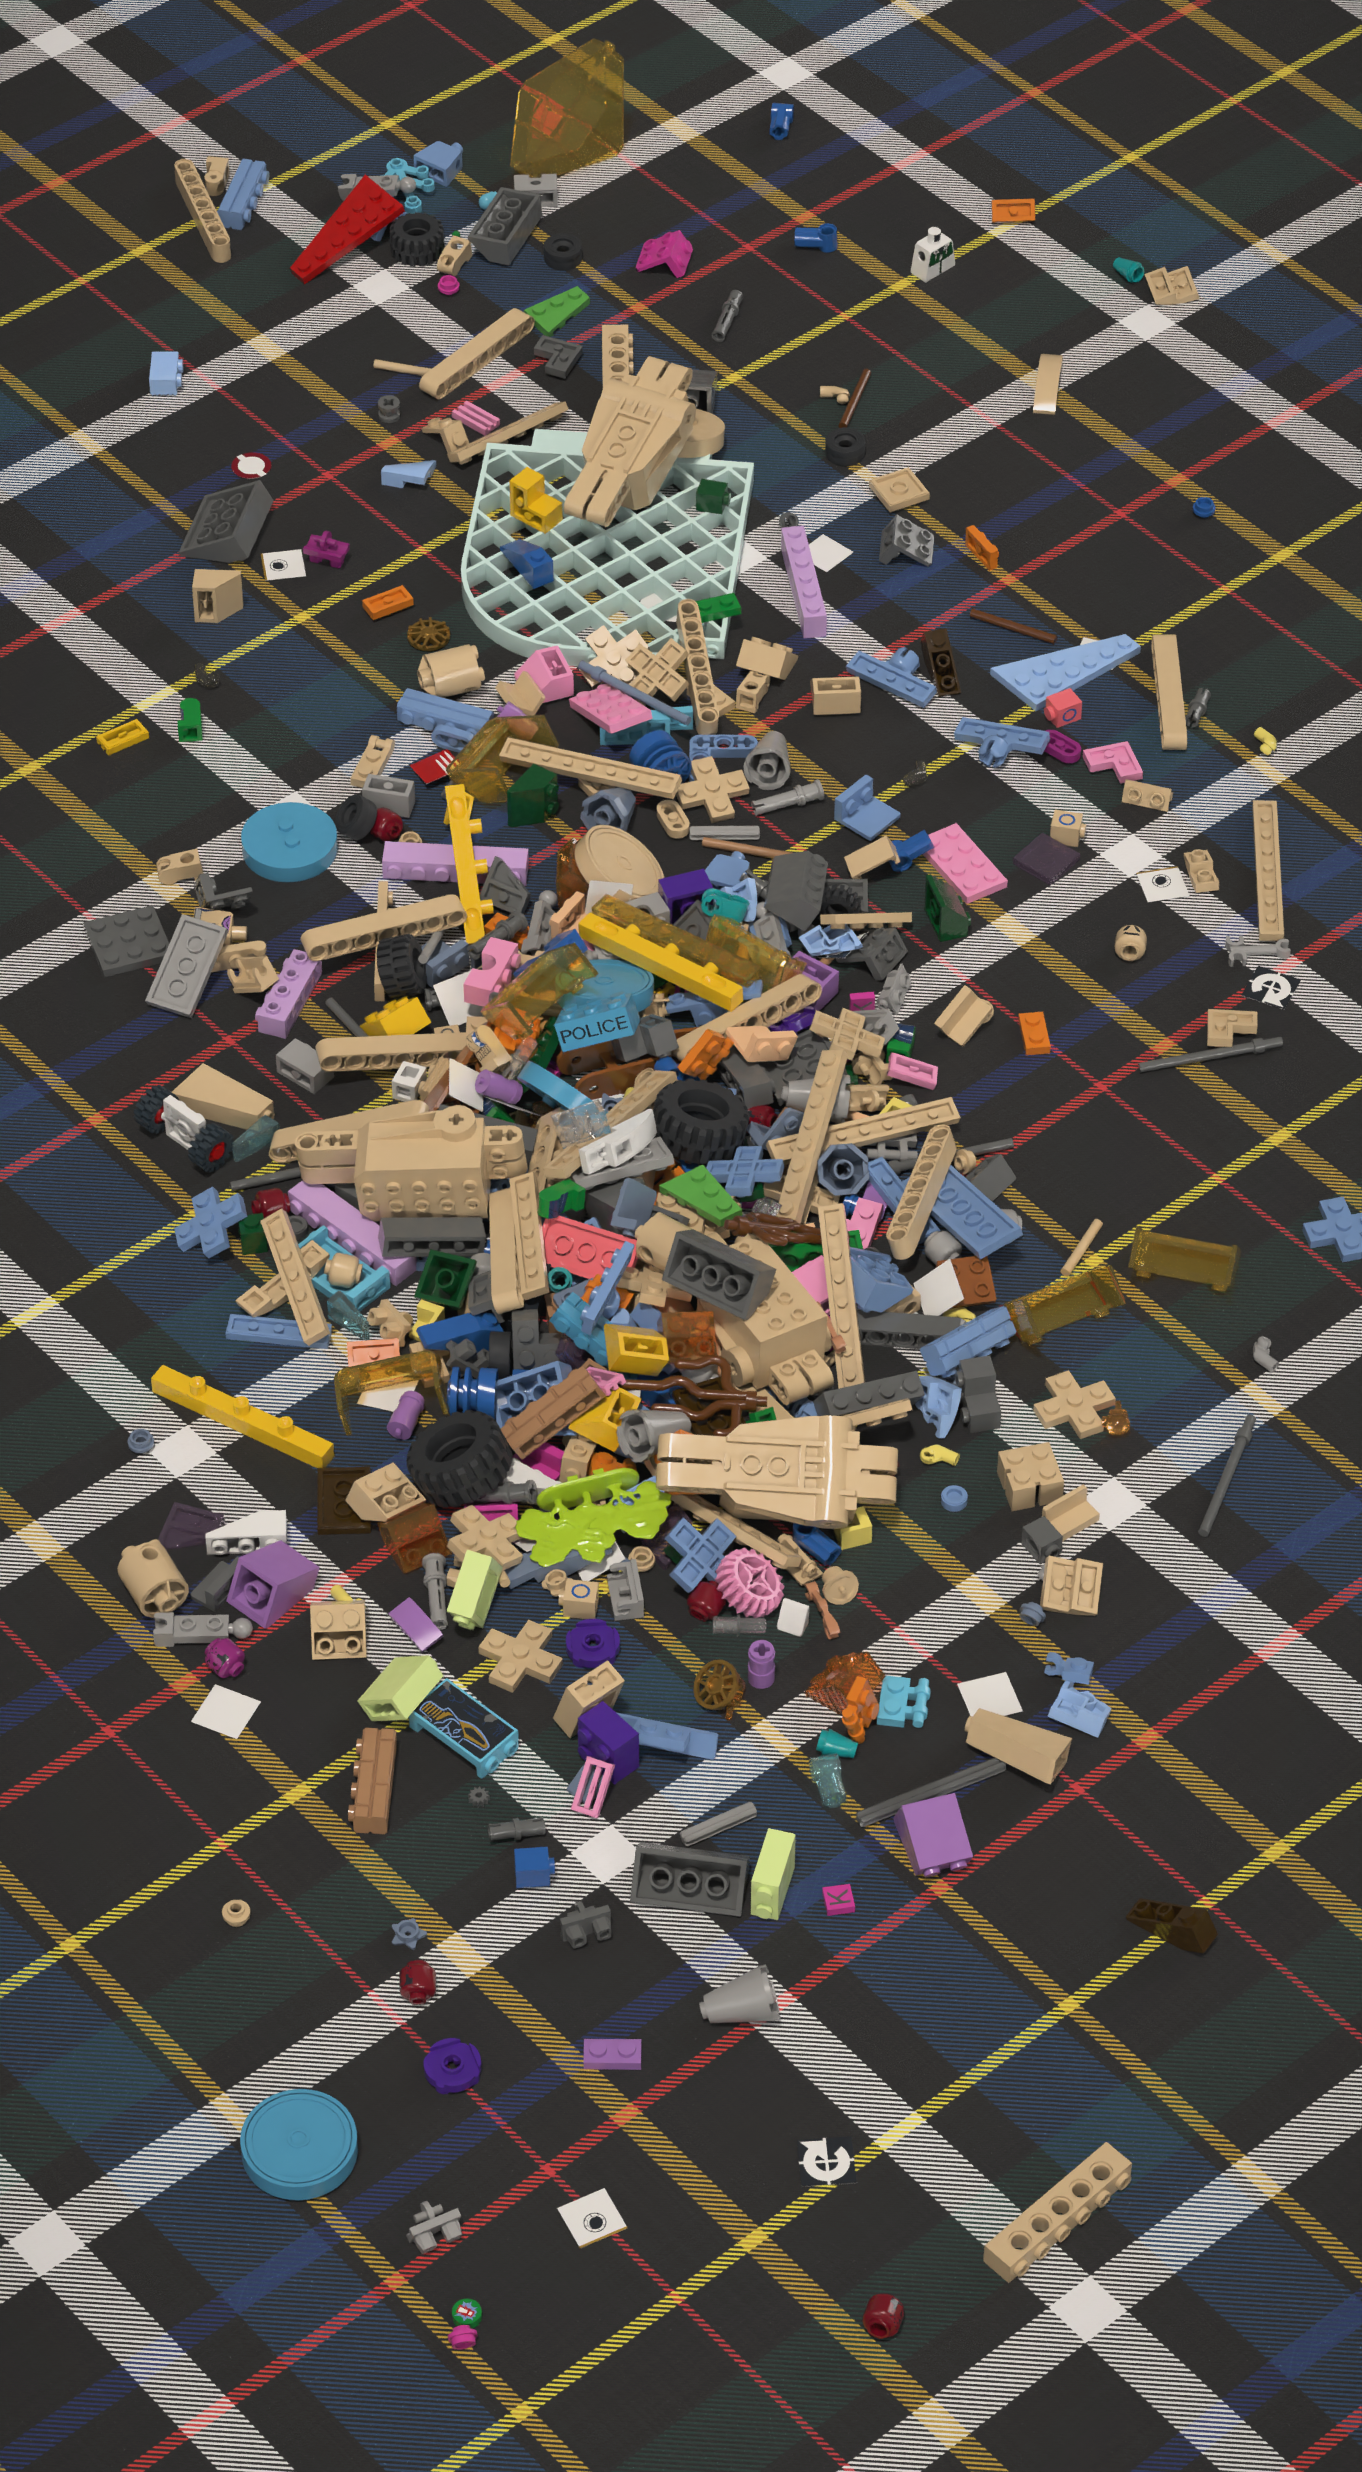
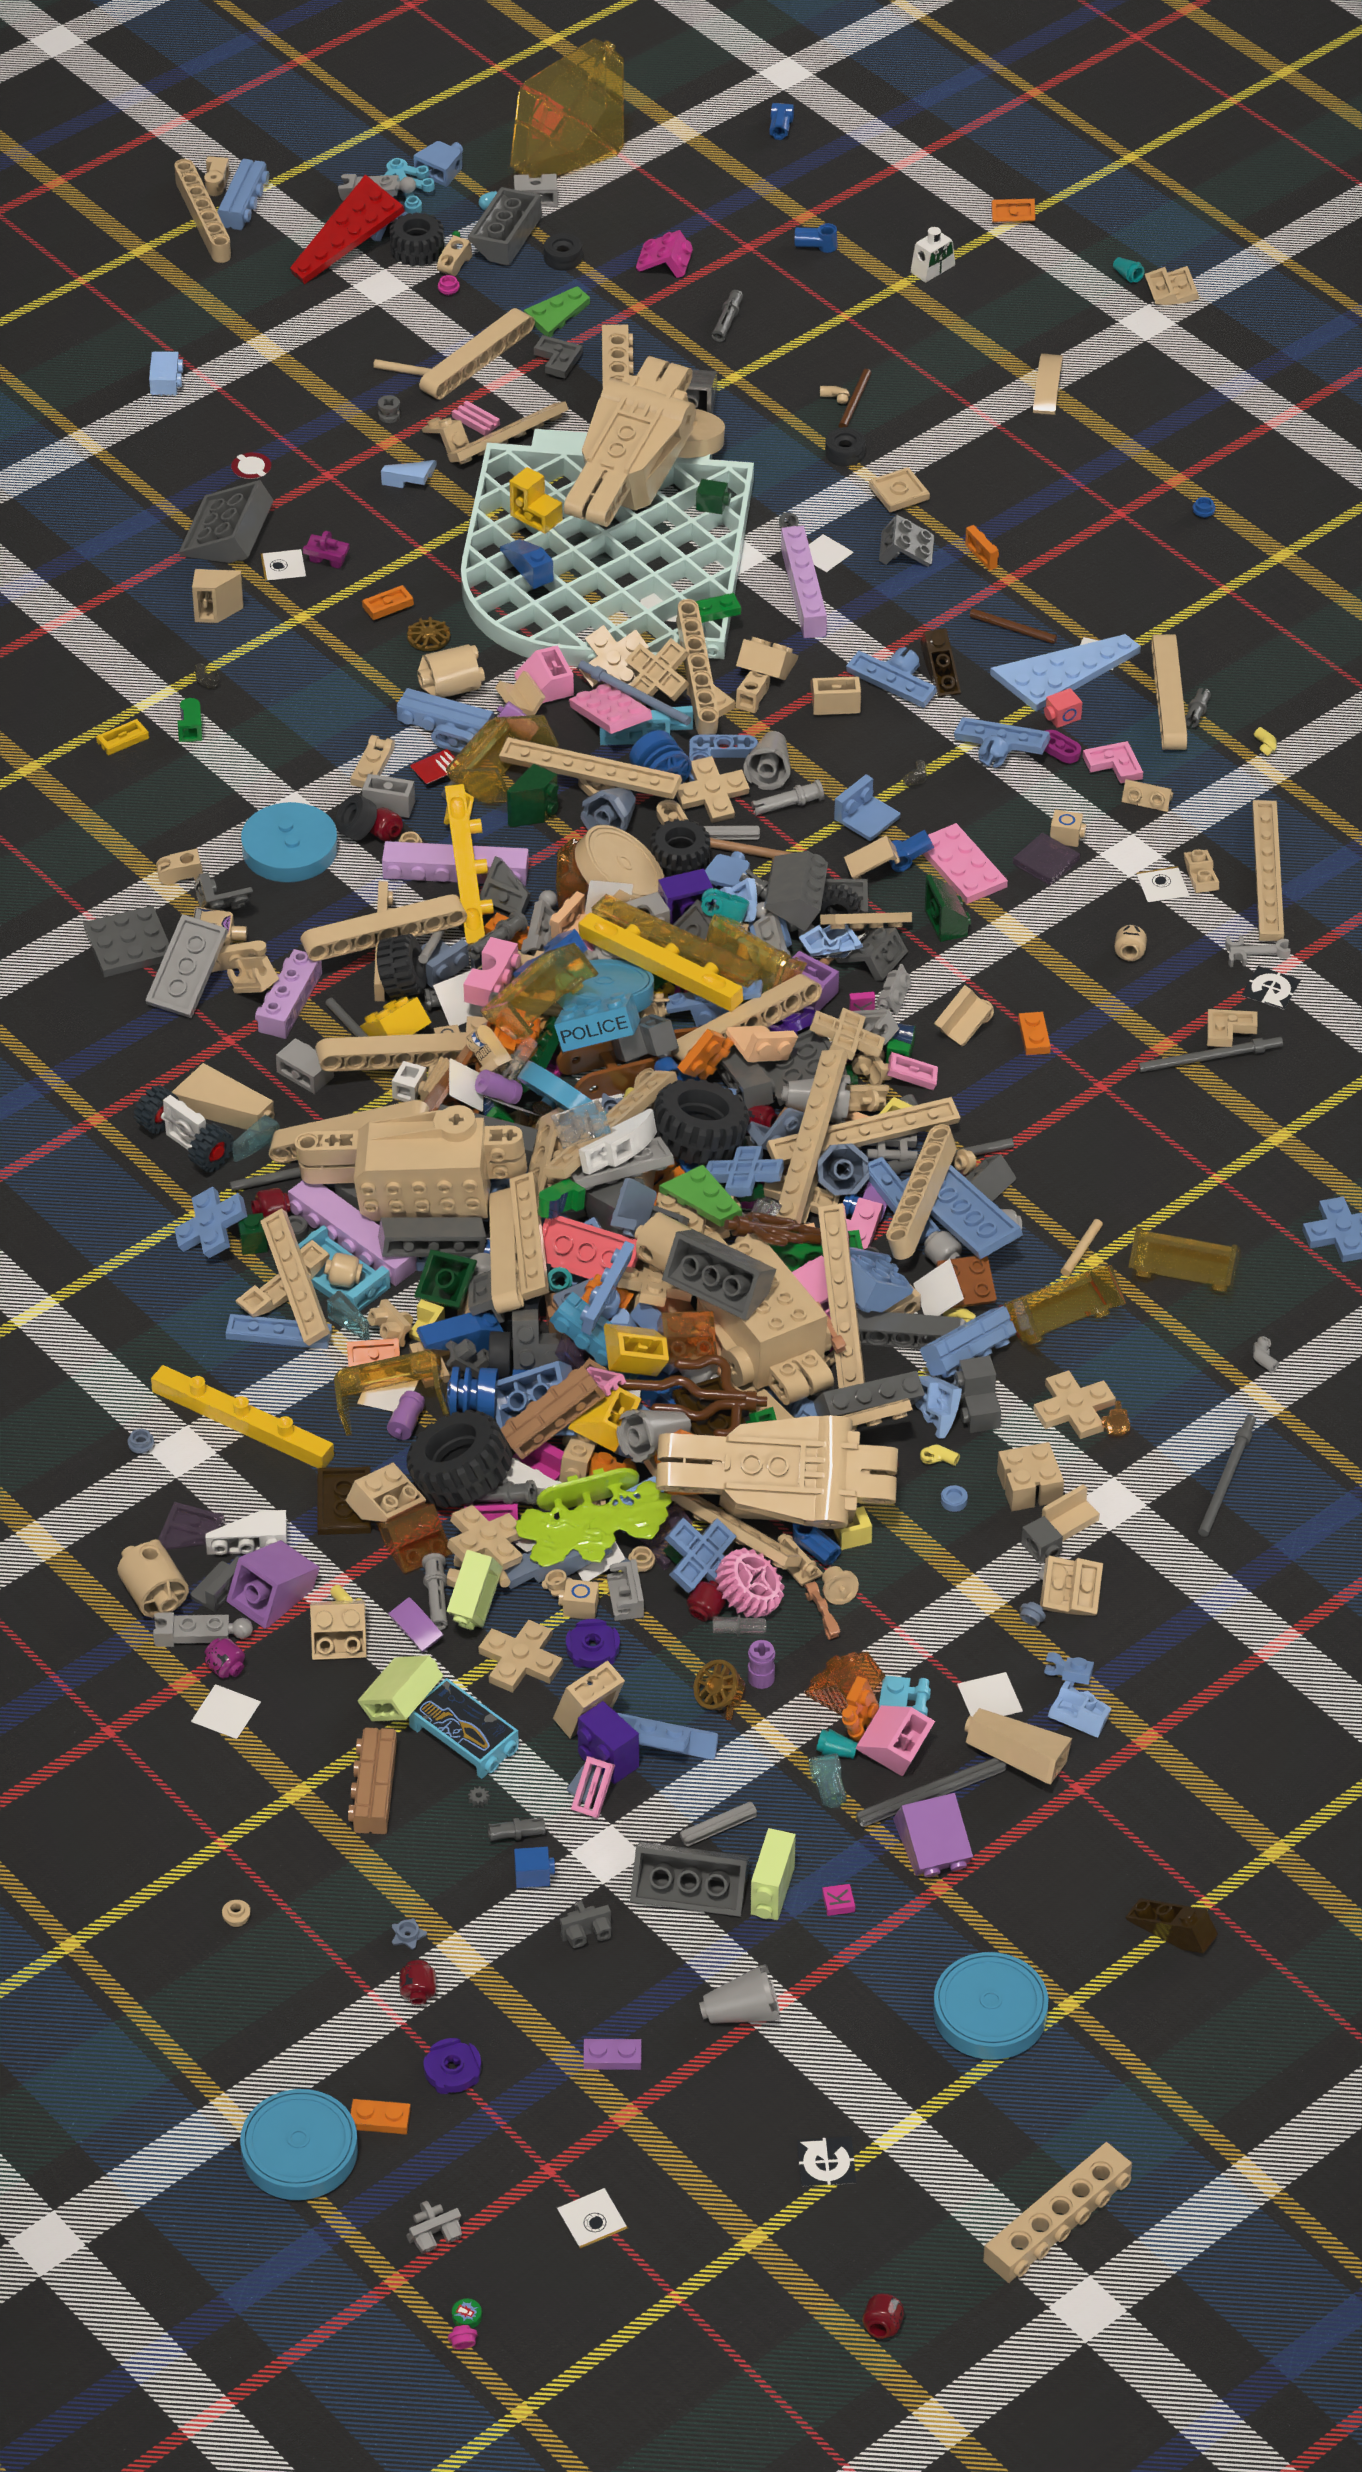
white slope [777,1598,809,1637] -> none
none -> orange plate [351,2099,411,2134]
none -> black tyre [650,819,710,877]
none -> bright pink slope [855,1705,935,1777]
none -> dark azure brick [933,1952,1048,2060]

